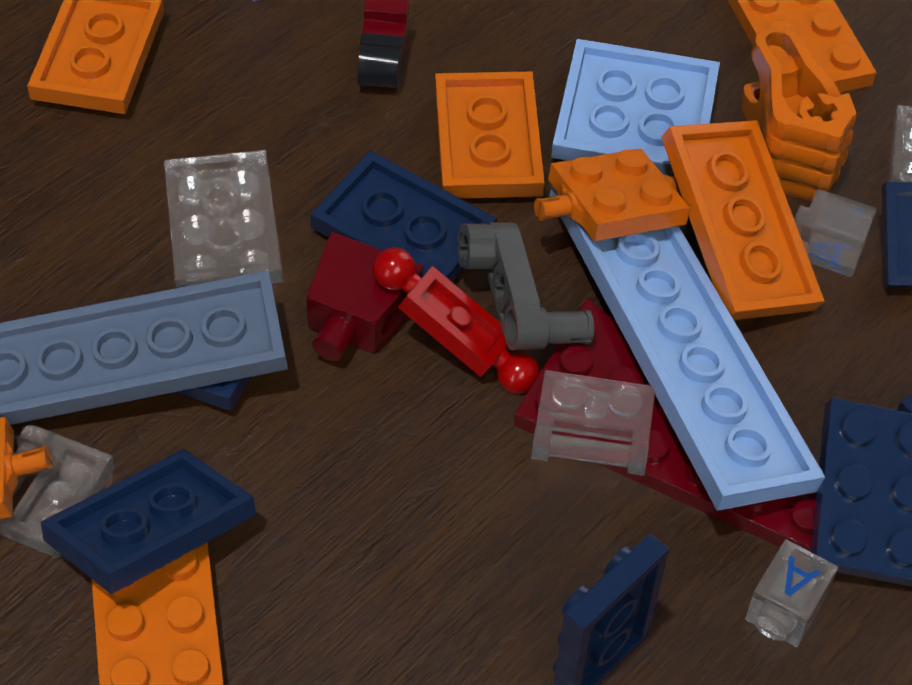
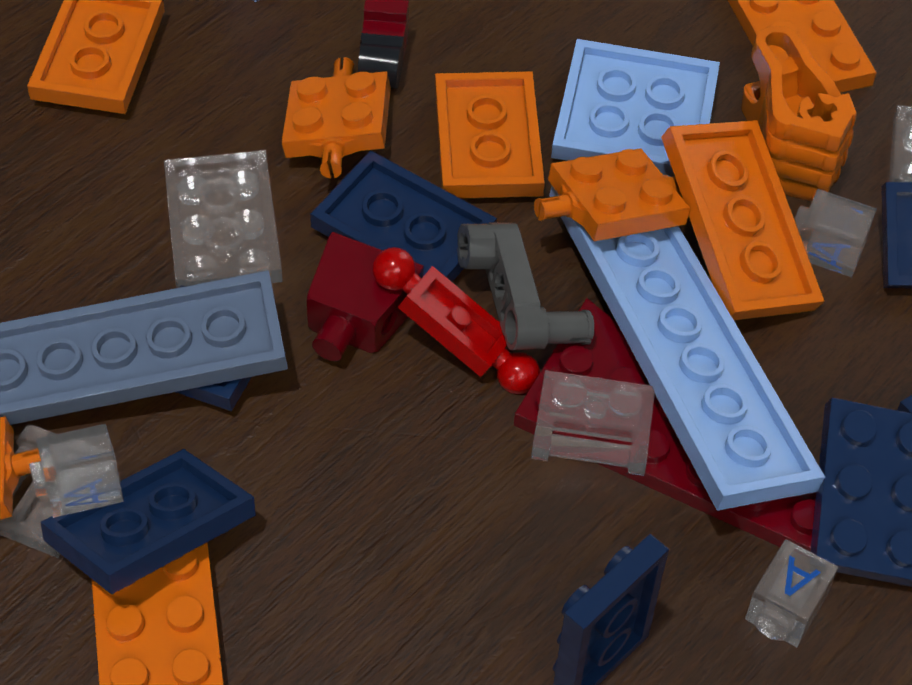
none -> clear brick [29,424,123,518]
none -> orange plate [282,57,391,178]

